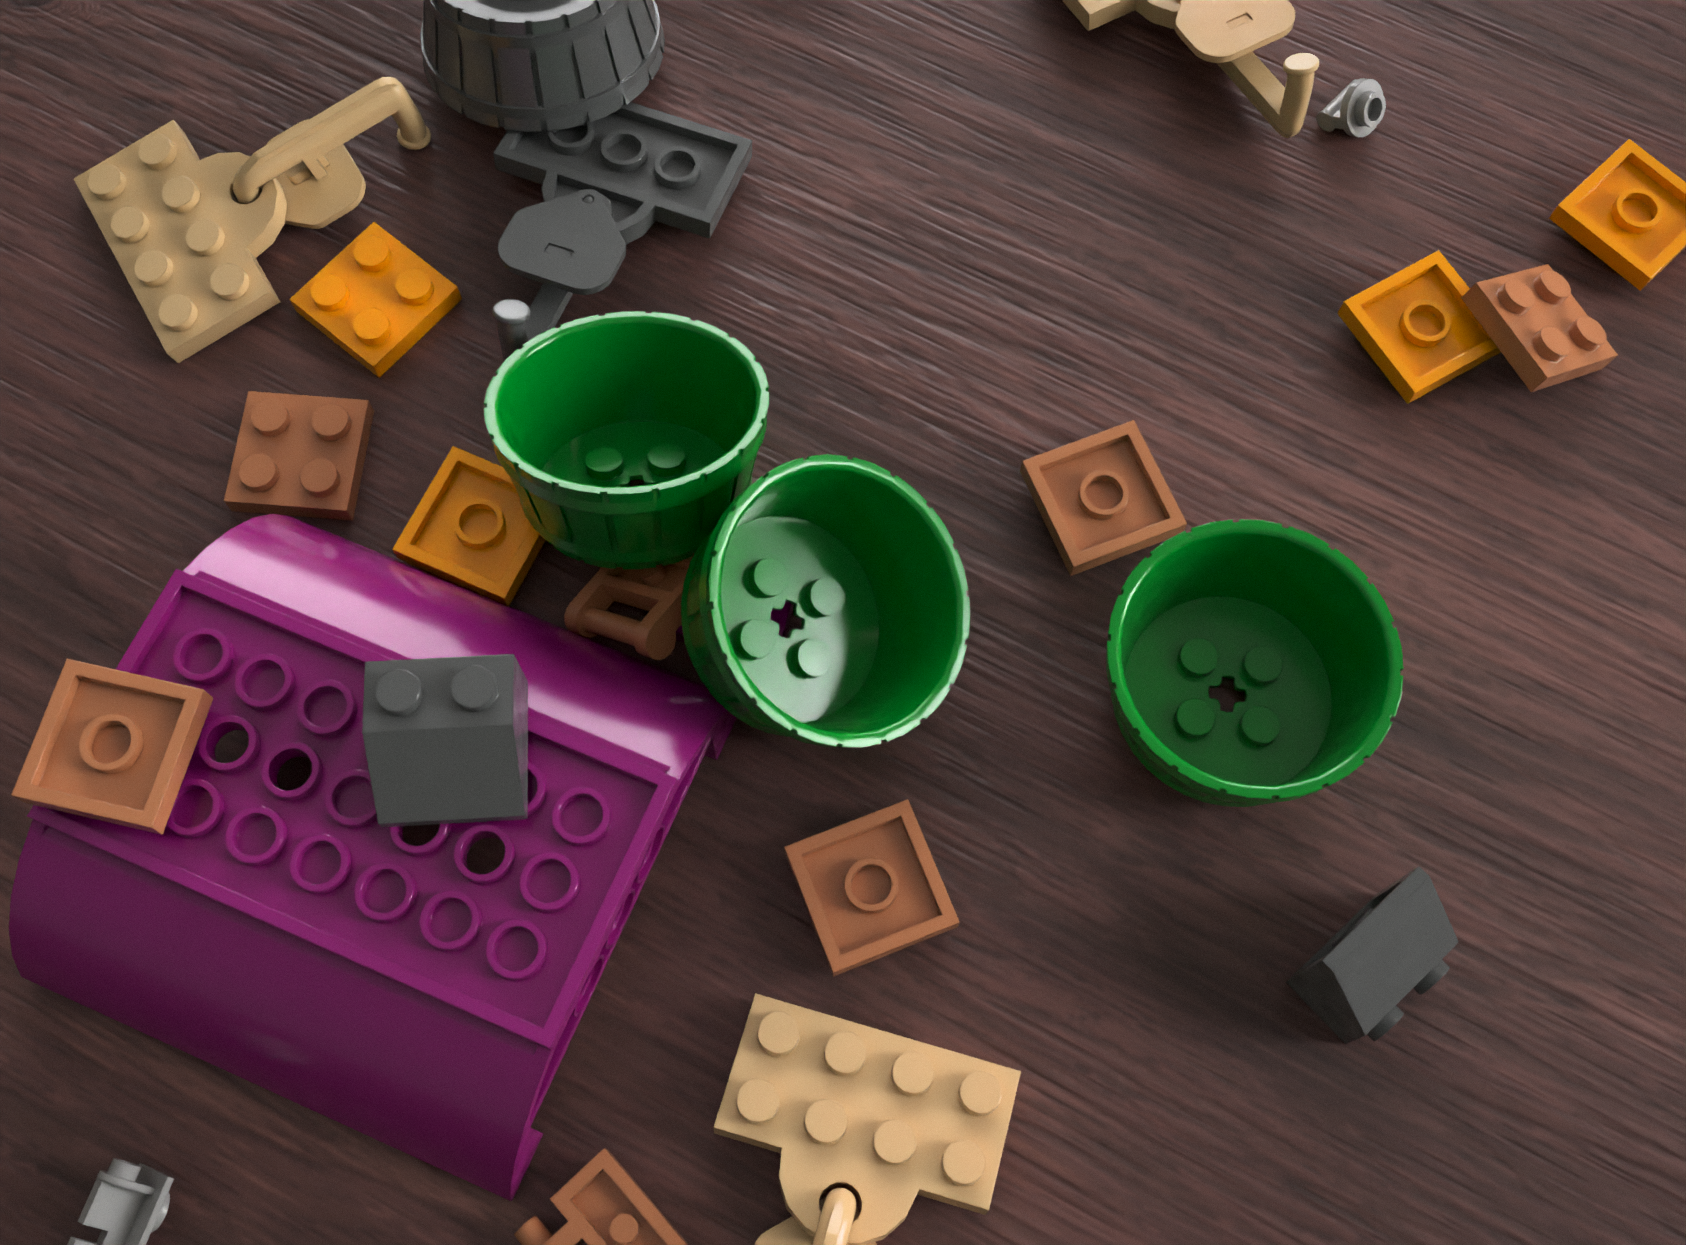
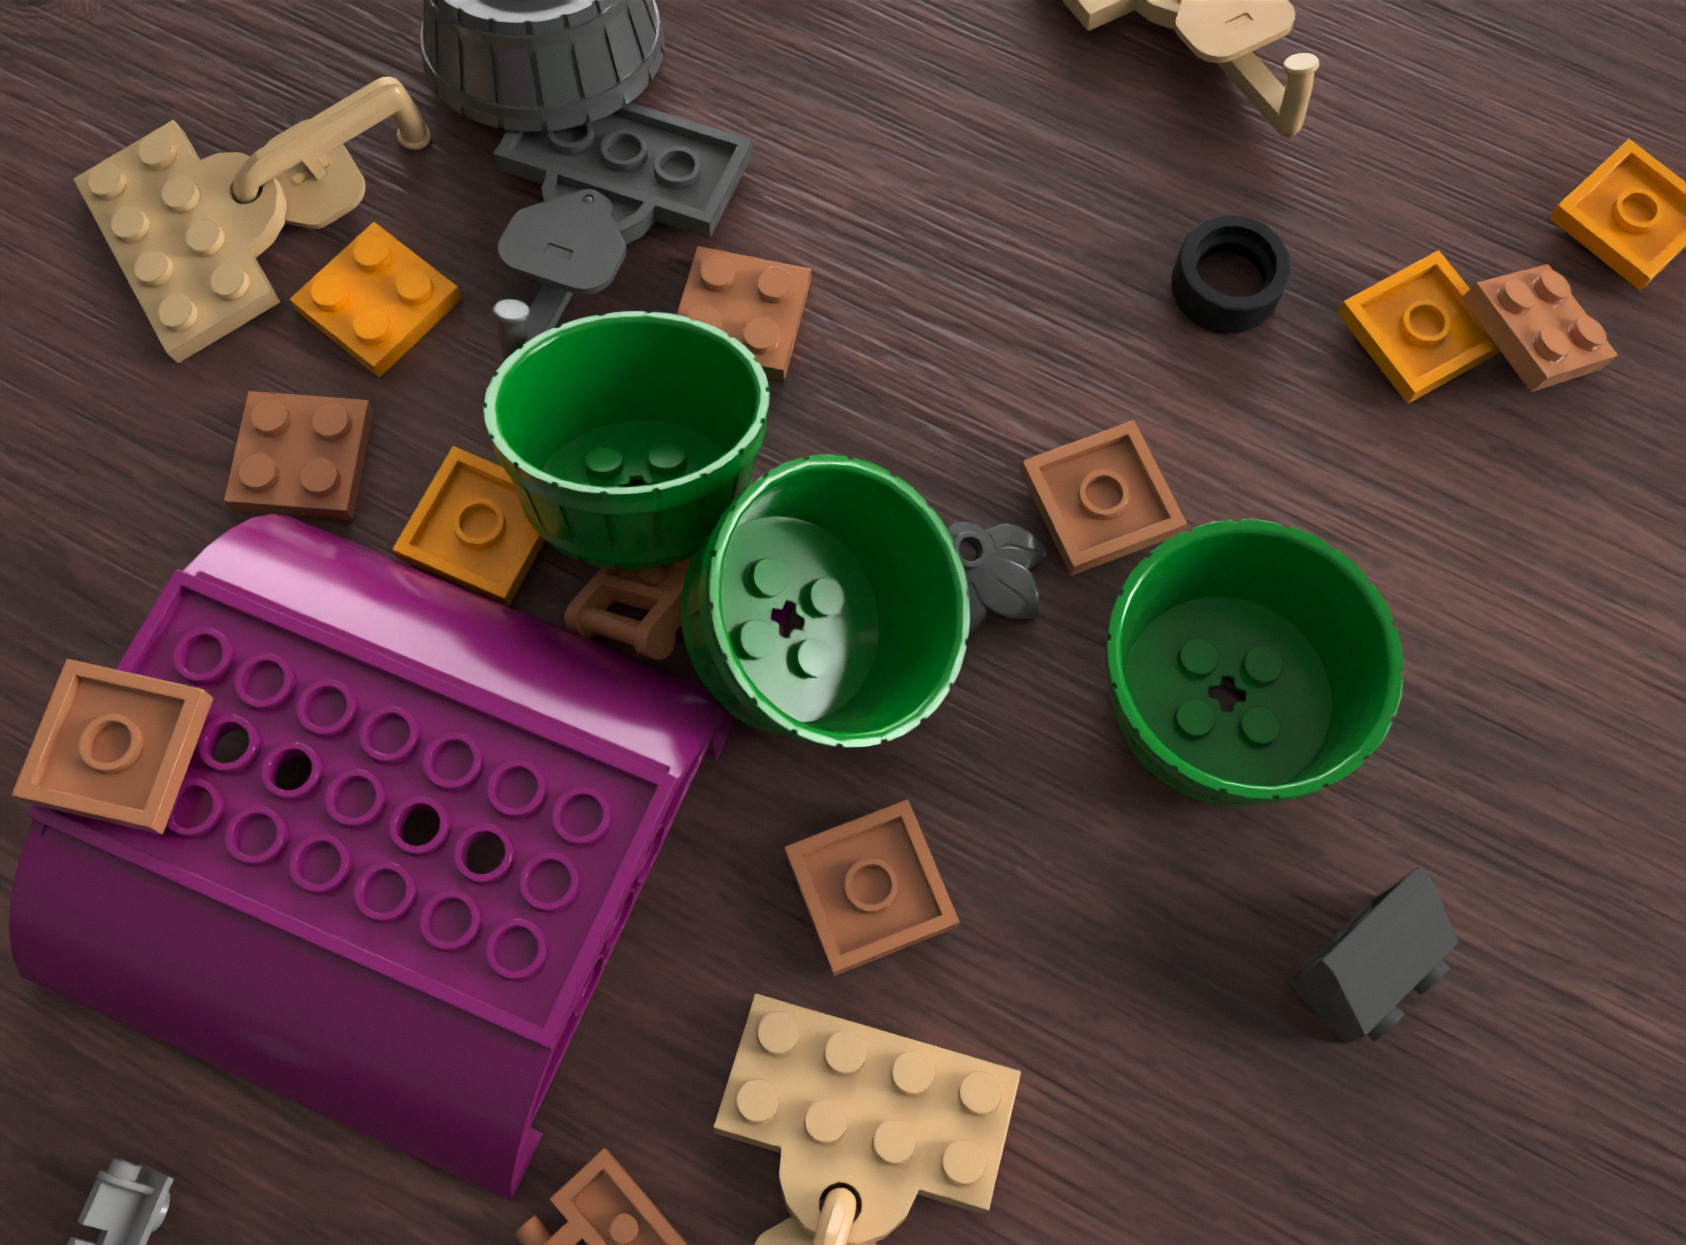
dark grey slope [362,654,528,827] -> none
light grey plate [1316,78,1386,137] -> none
none -> nougat plate [677,246,811,382]
none -> dark grey plate [947,522,1047,633]
none -> black tyre [1172,215,1291,333]

